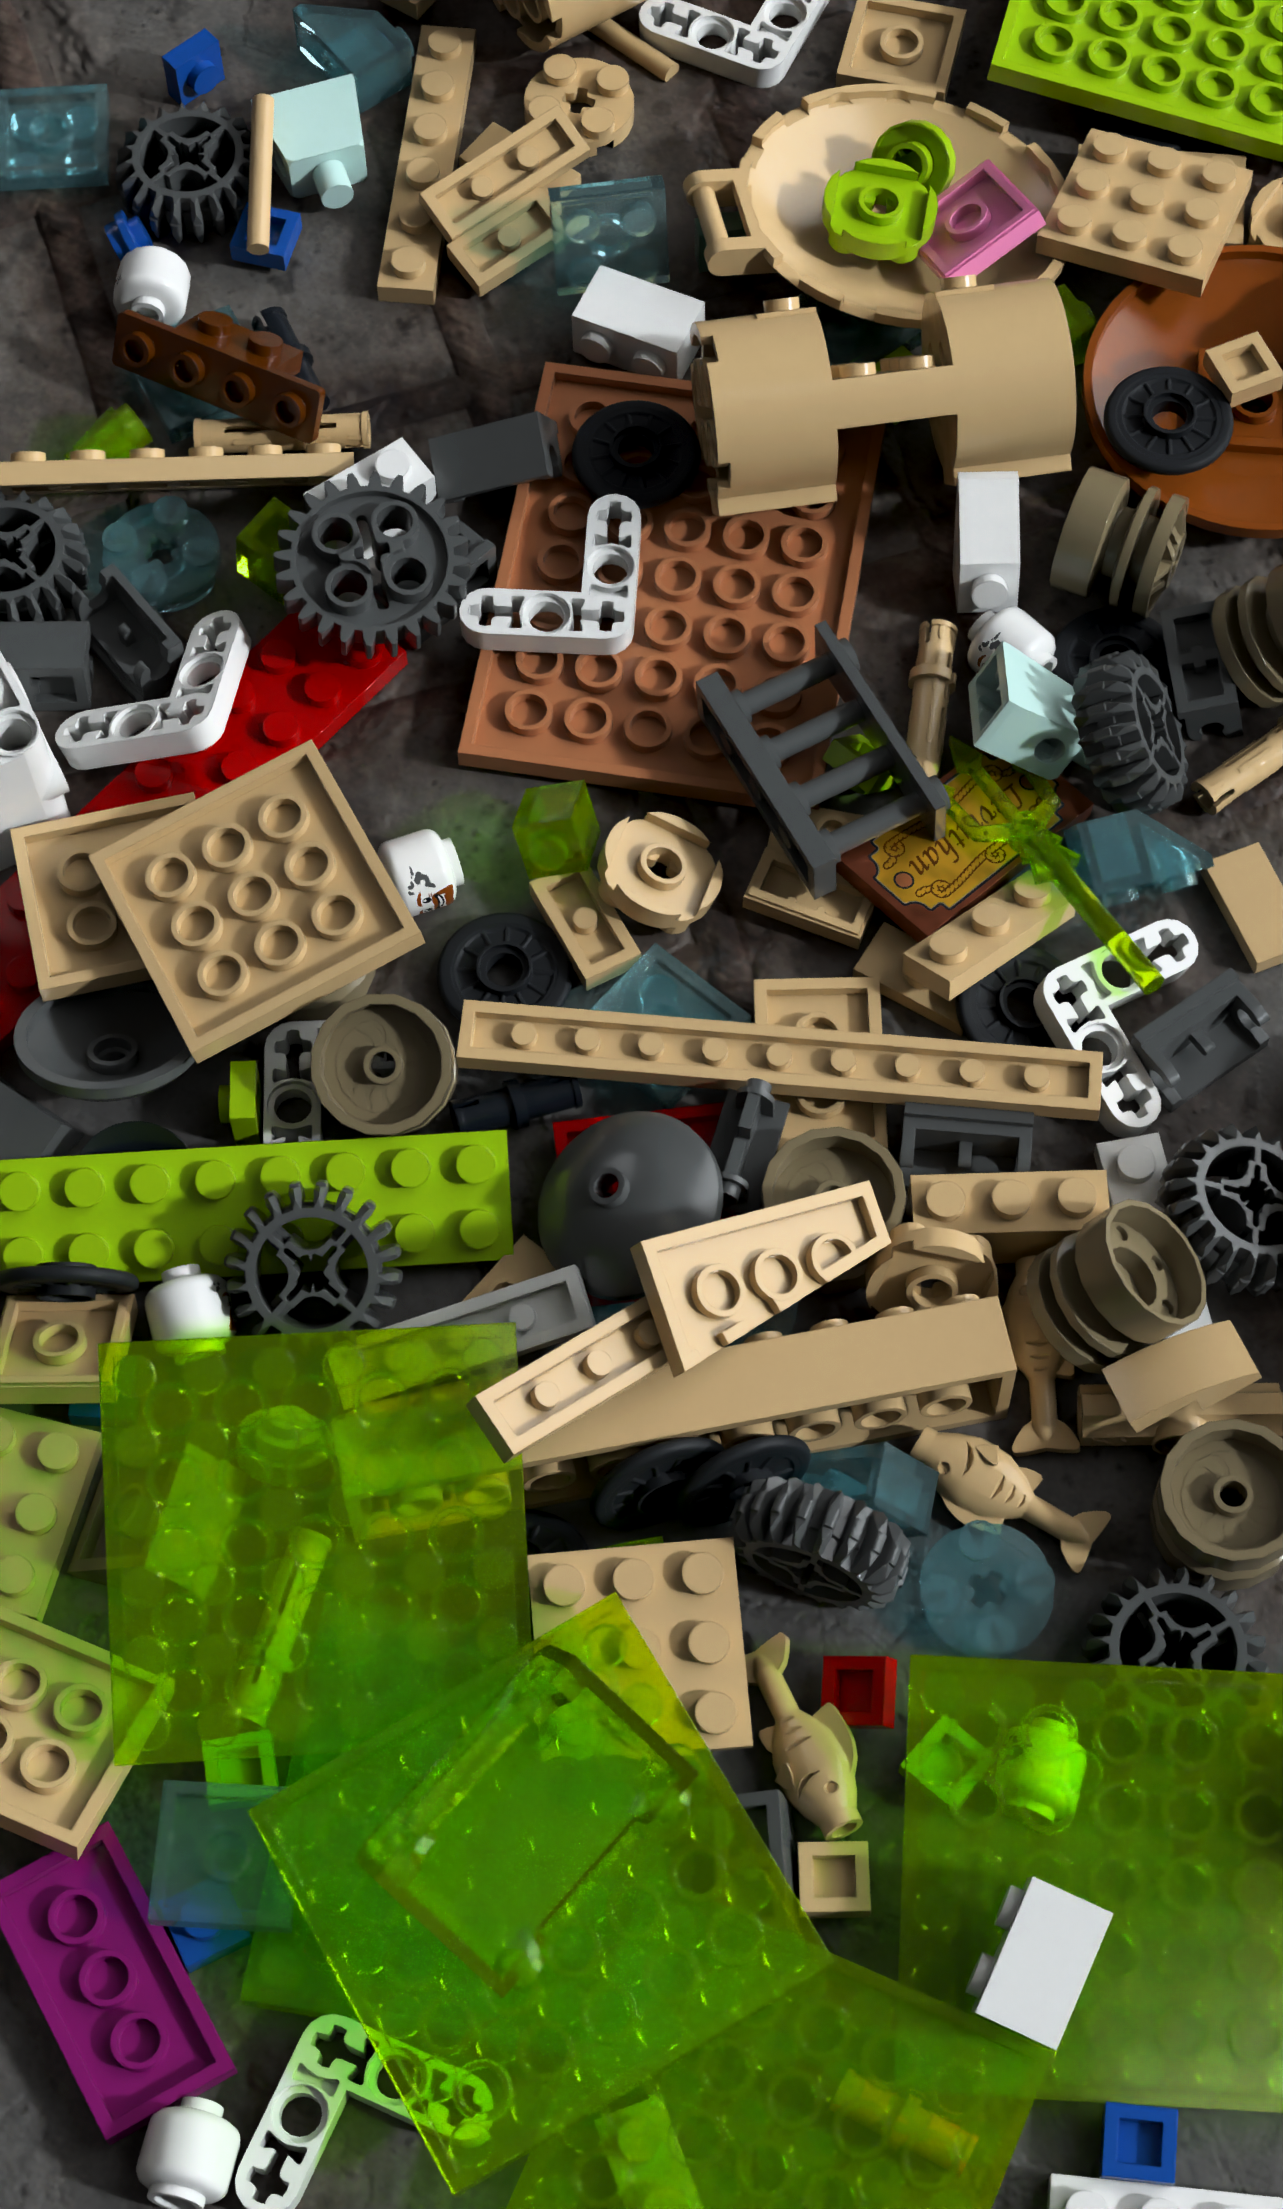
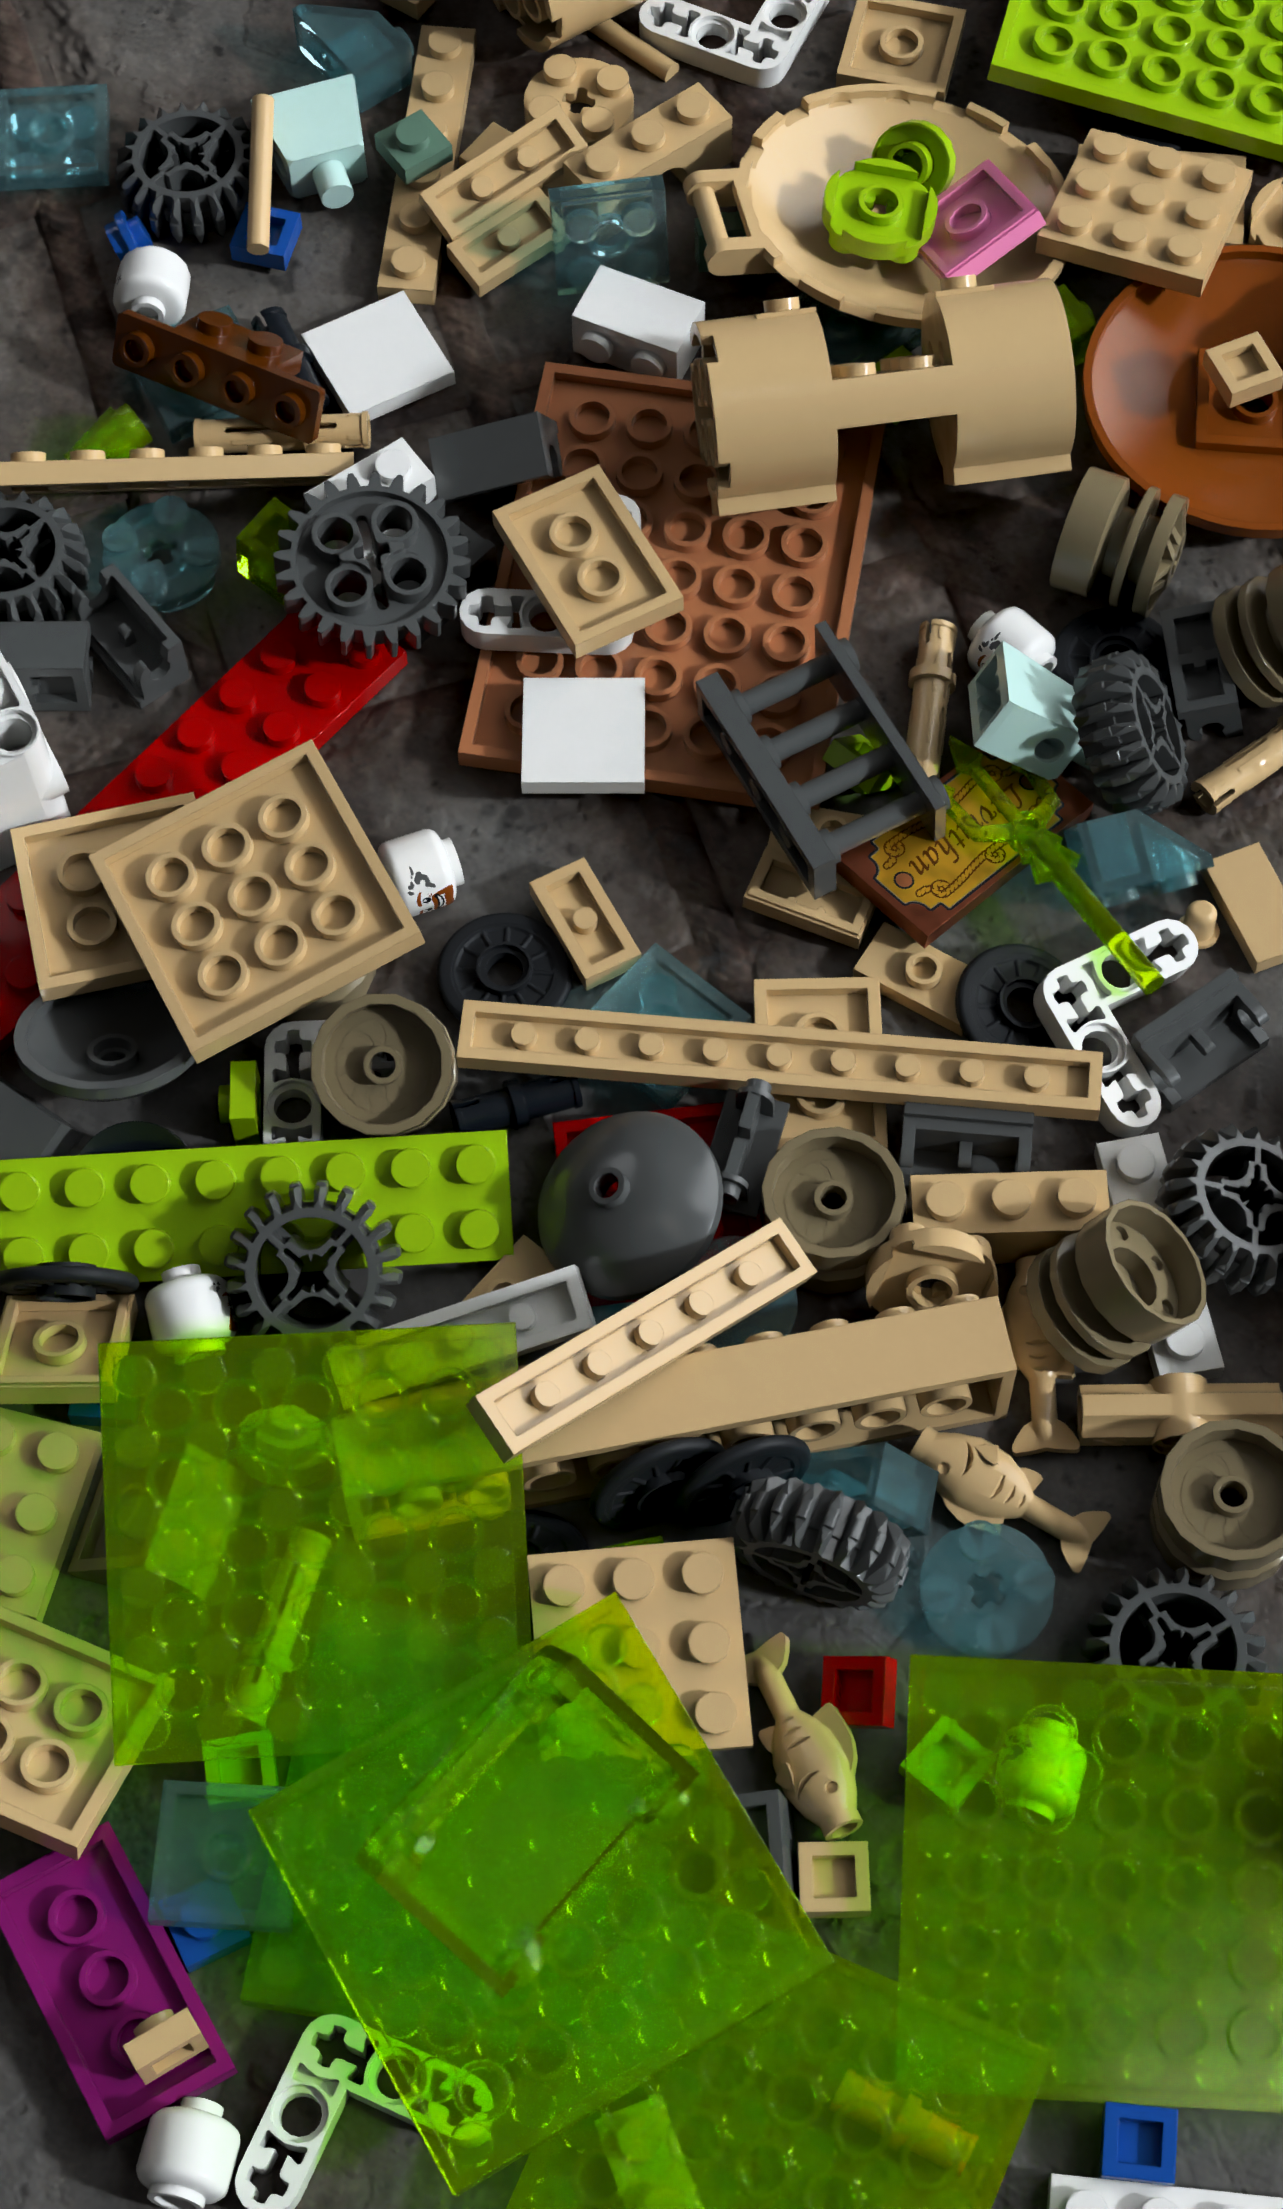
white beam [55,610,252,770] -> none
blue plate [162,28,225,106] -> none
clear neon green brick [512,779,601,879] -> none
black wheel [571,400,701,509] -> none
tan plate [597,812,723,934] -> none
tan wing [630,1180,891,1378] -> none
tan plate [902,870,1076,1001] -> none
white slope [952,471,1021,613] -> none
white brick [965,1876,1114,2051] -> none
tan slope [1101,1320,1262,1433] -> none
black wheel [1103,366,1234,475] -> none
none -> tan plate [123,2007,209,2085]
none -> white tile [301,290,456,421]
none -> sand green plate [374,109,453,185]
none -> tan plate [492,464,684,659]
none -> white tile [521,678,645,794]
none -> tan arch [563,82,732,242]
none -> tan piece [1179,900,1220,949]

